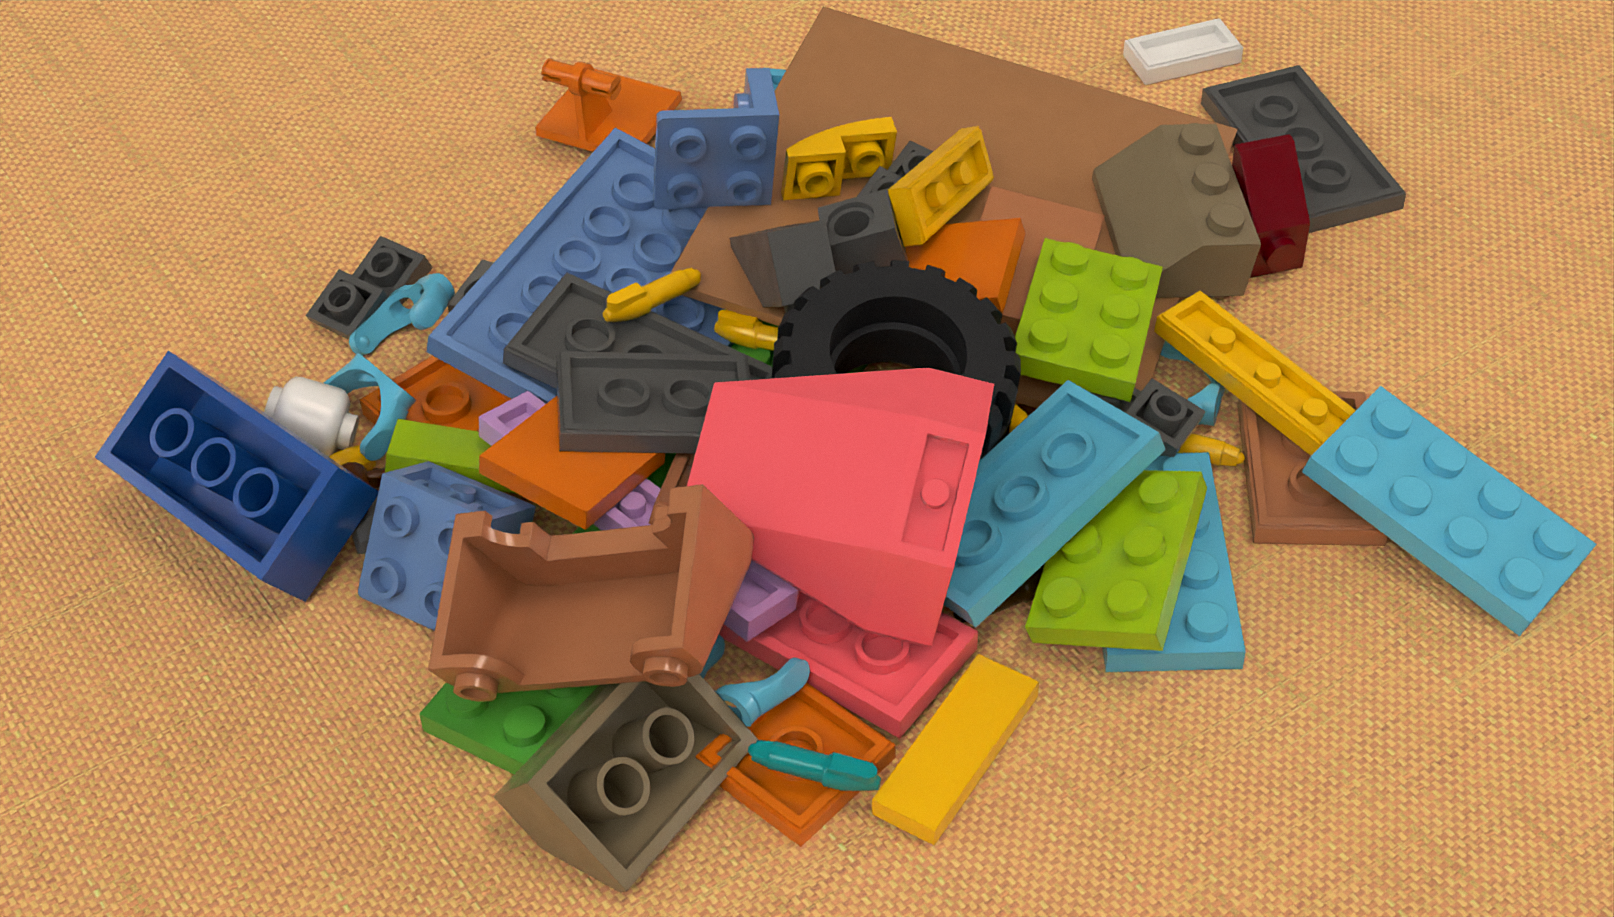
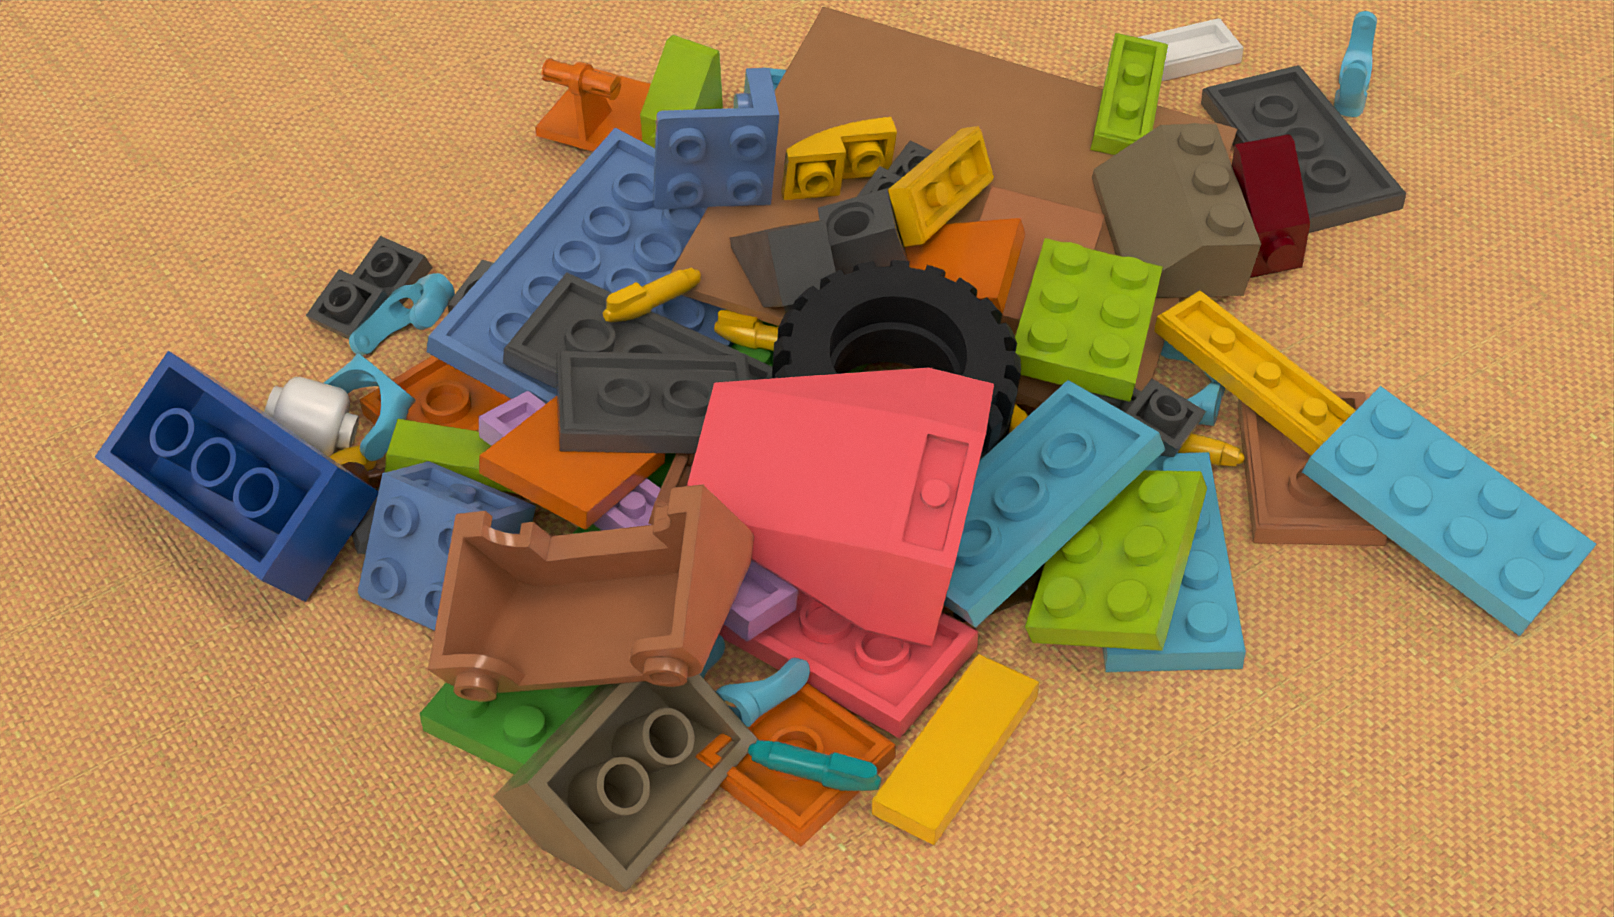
none -> lime slope [640,35,723,148]
none -> lime tile [1090,33,1168,155]
none -> medium azure cap [1334,11,1377,117]

